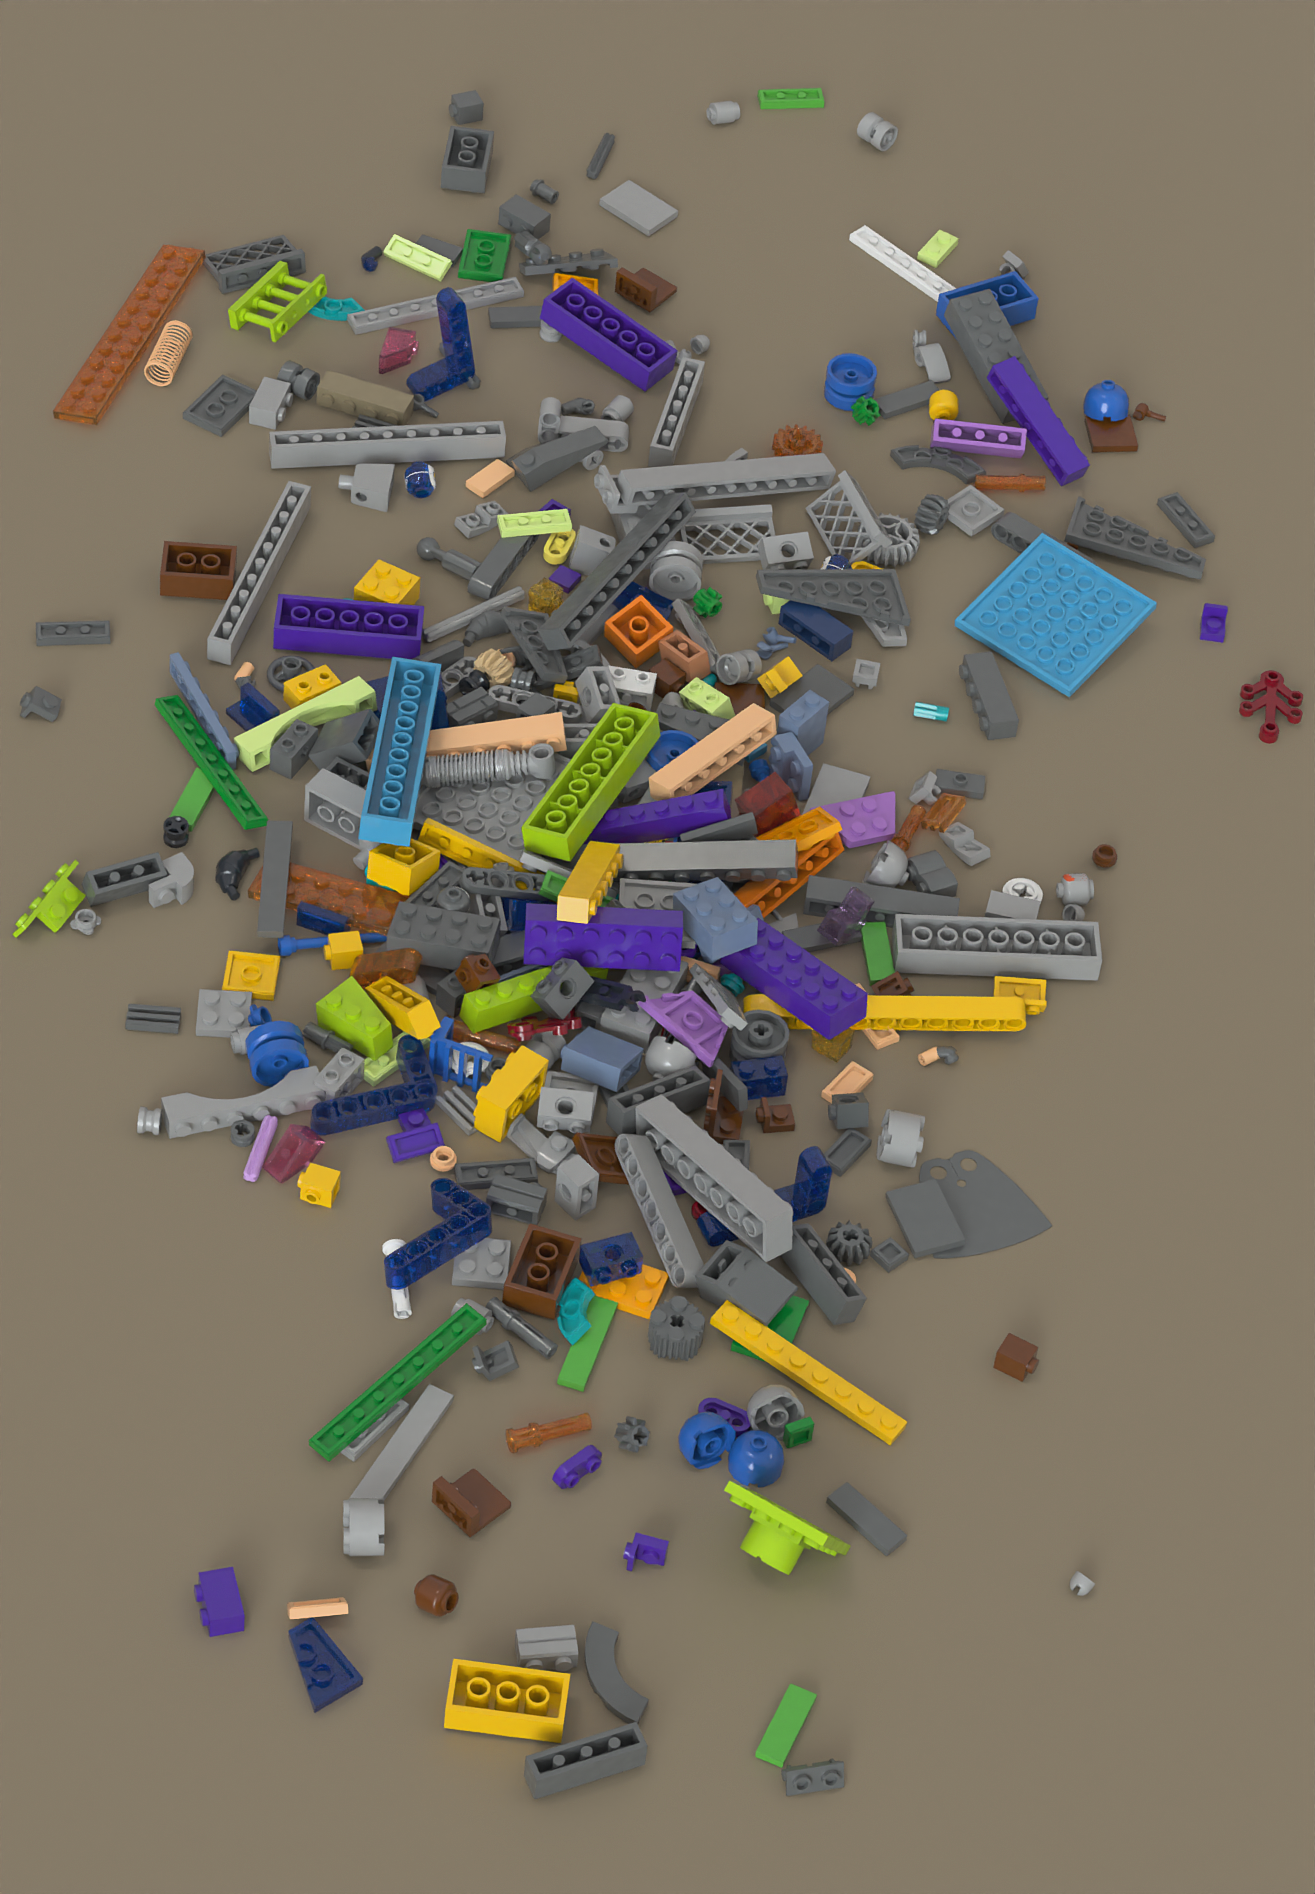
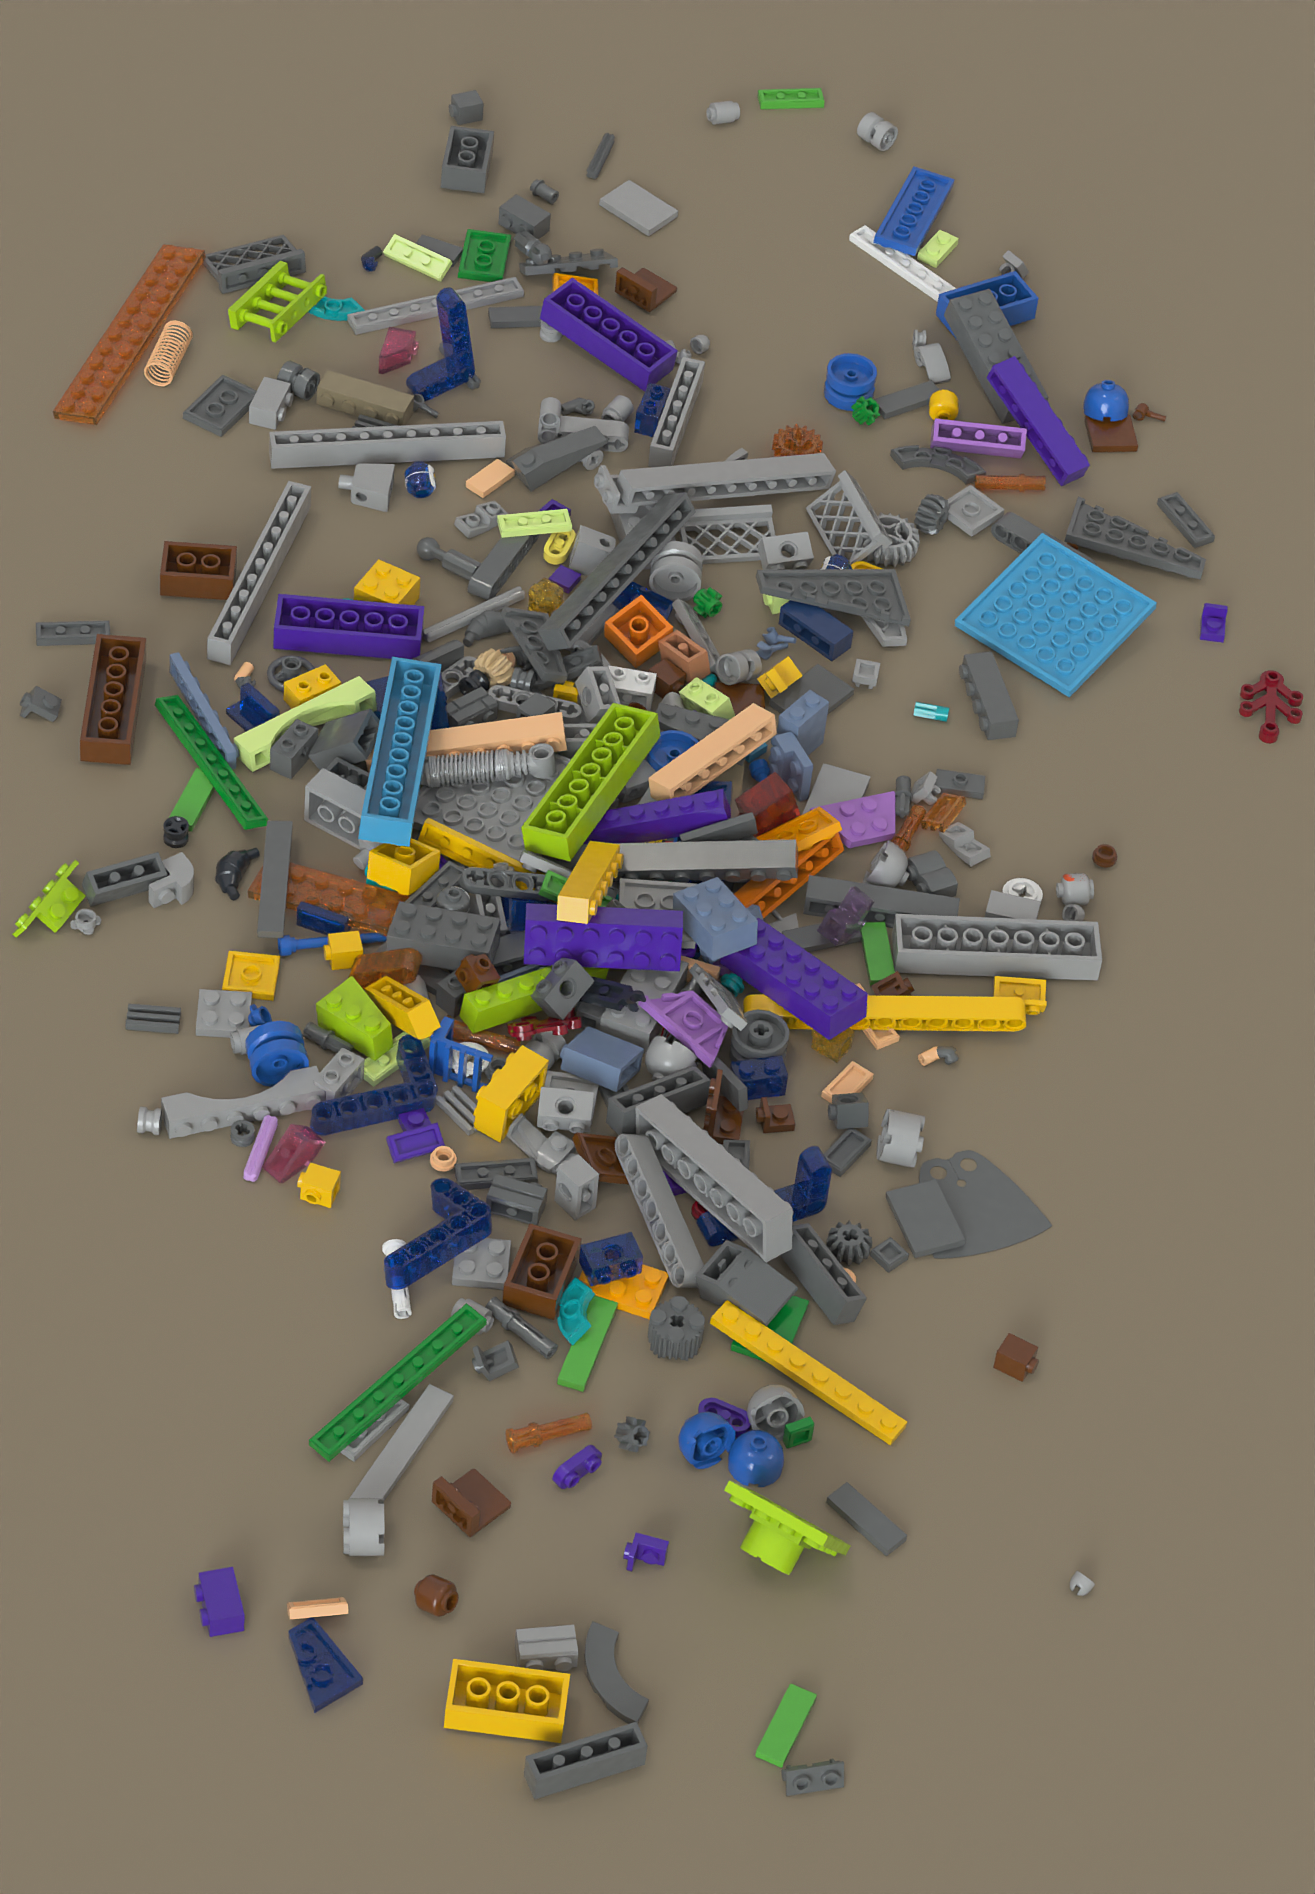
none -> reddish brown brick [80,634,146,765]
none -> clear blue brick [634,383,671,437]
none -> blue plate [873,166,955,256]
none -> dark grey axle [895,775,913,818]

